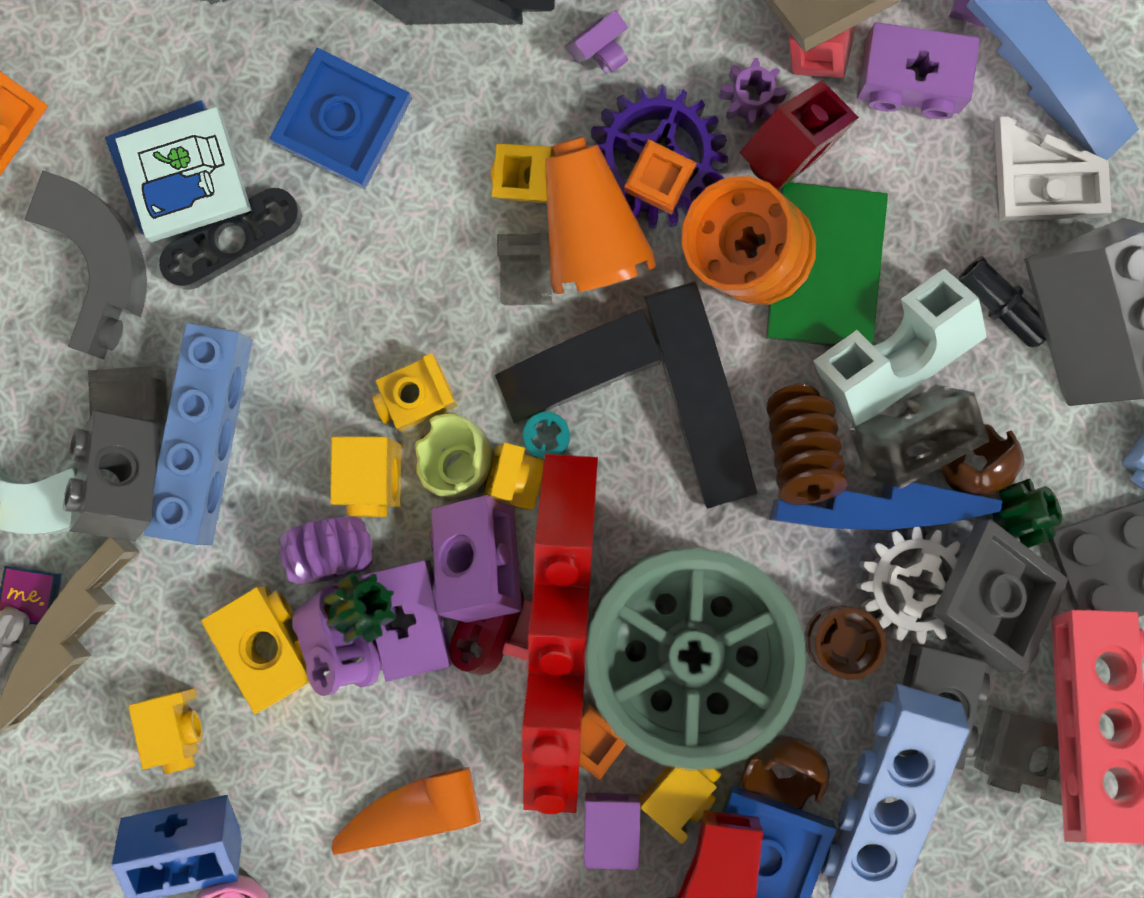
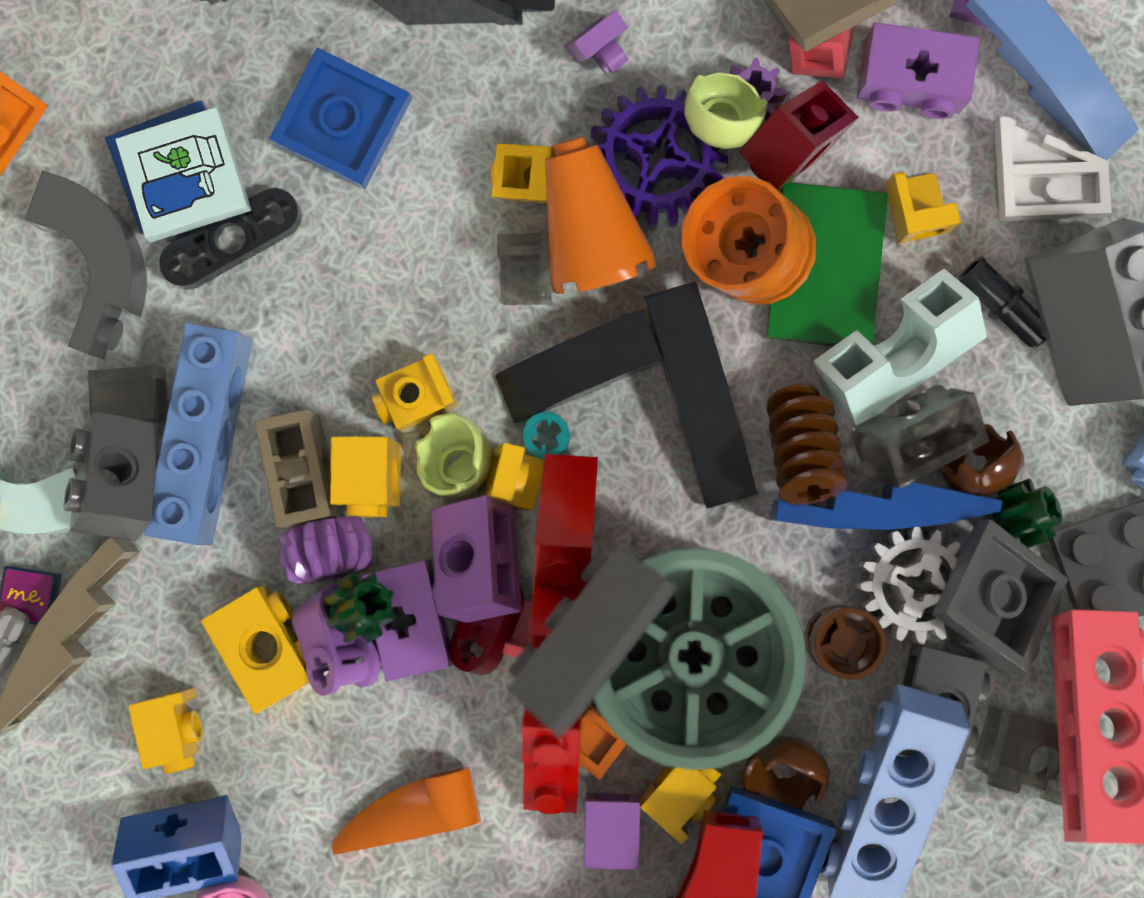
orange tile [624,139,697,215] -> none
none -> dark tan brick [254,409,341,529]
none -> dark grey slope [507,546,677,738]
none -> yellowish green hair [684,72,768,150]
none -> yellow panel [884,171,961,244]

